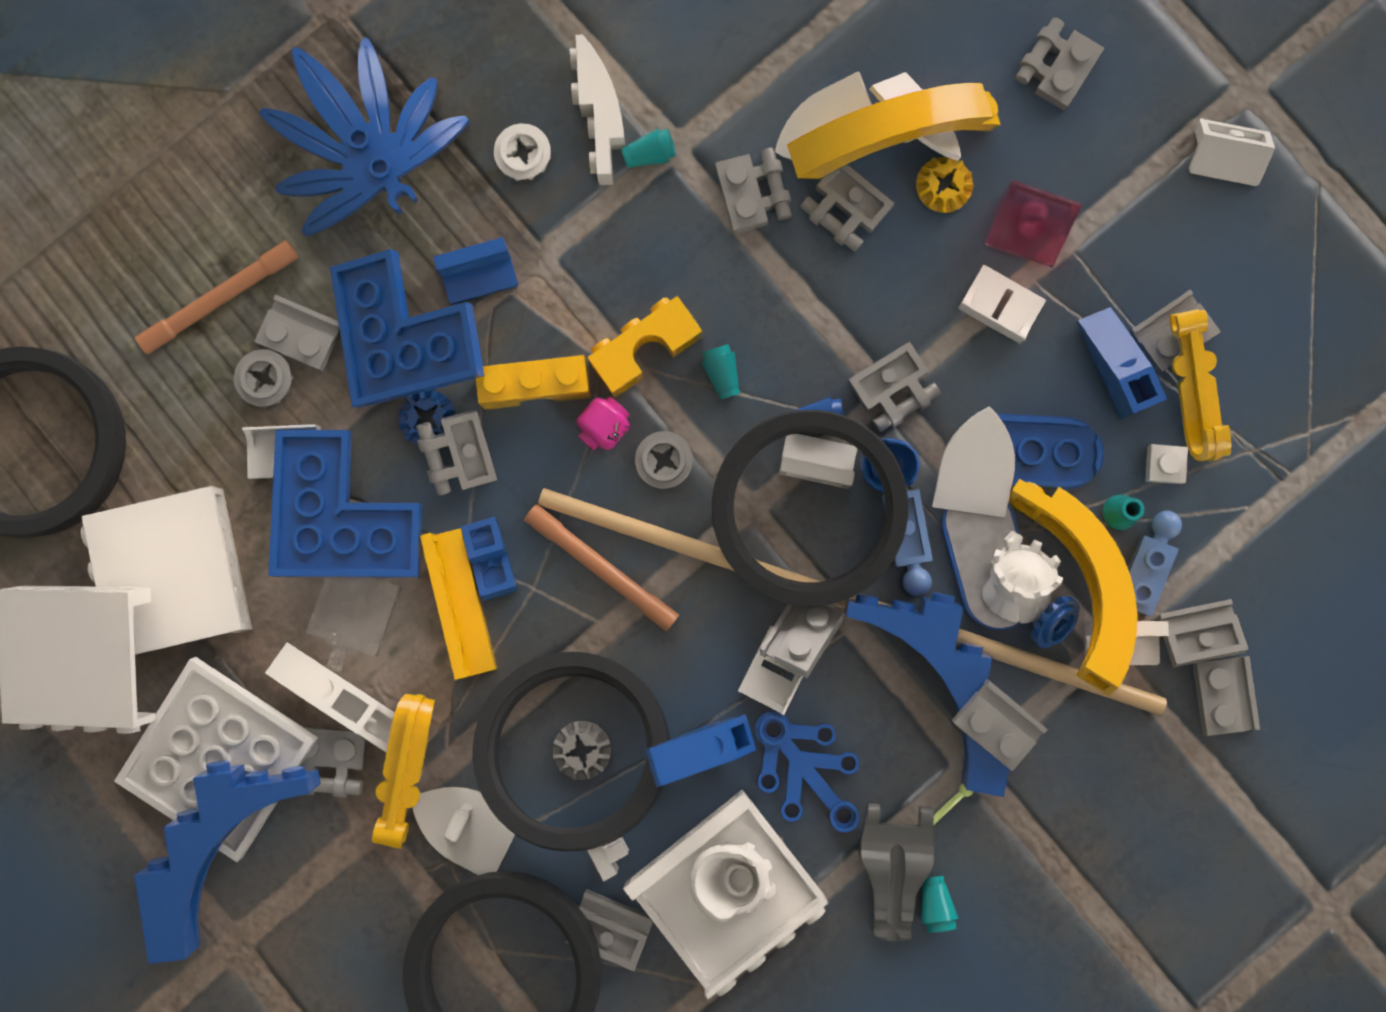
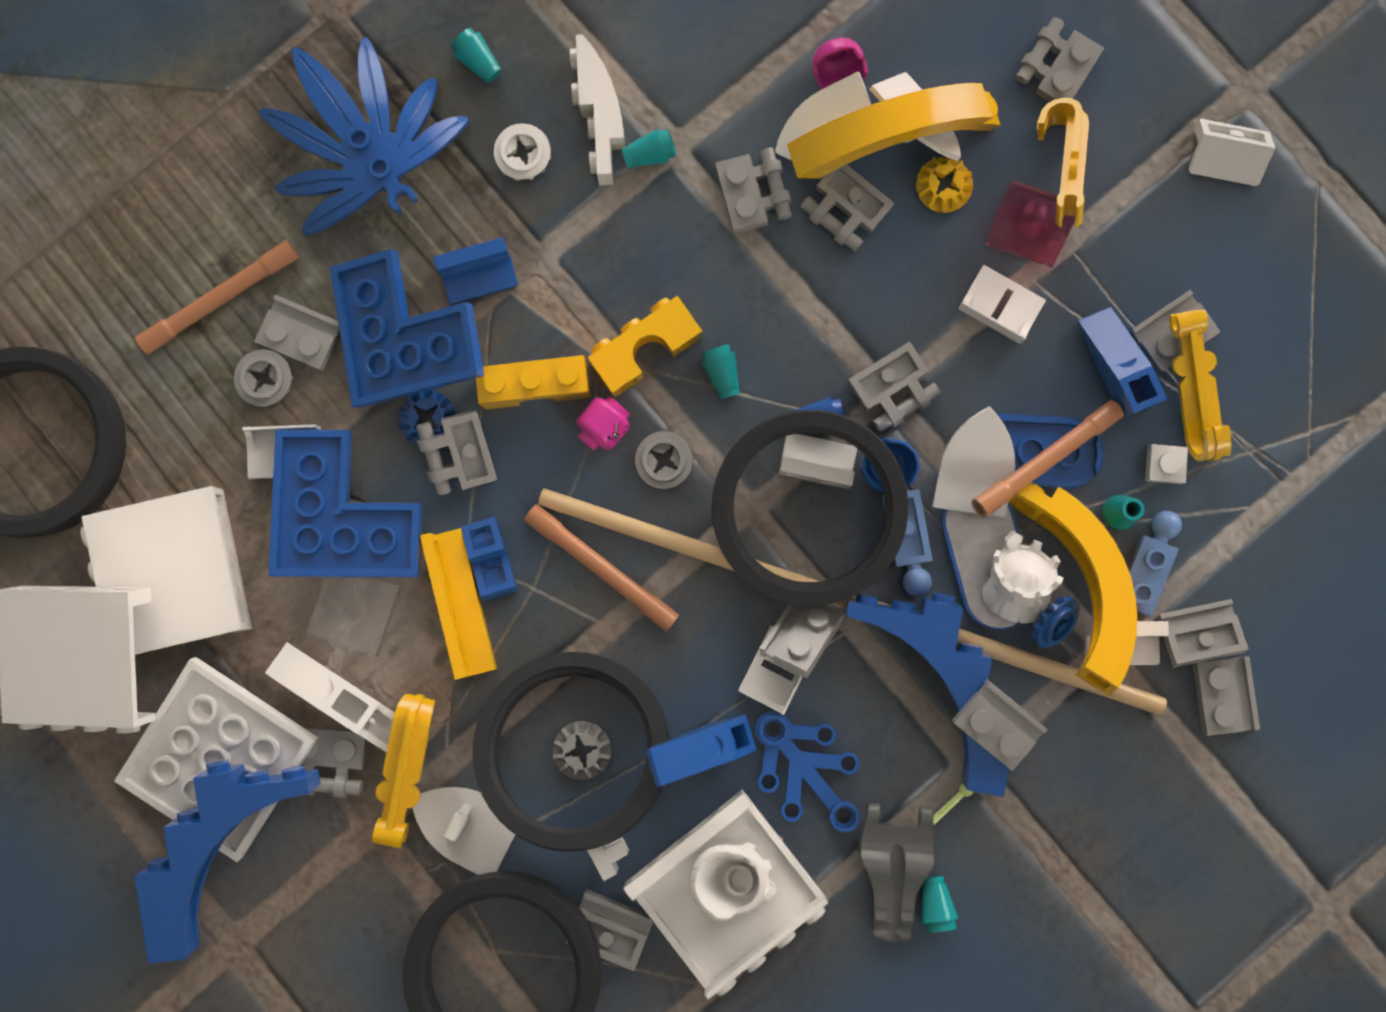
none -> teal cone [450,28,502,84]
none -> dark pink hair [811,37,868,90]
none -> nougat piece [971,400,1124,518]
none -> yellow piece [1037,98,1089,228]

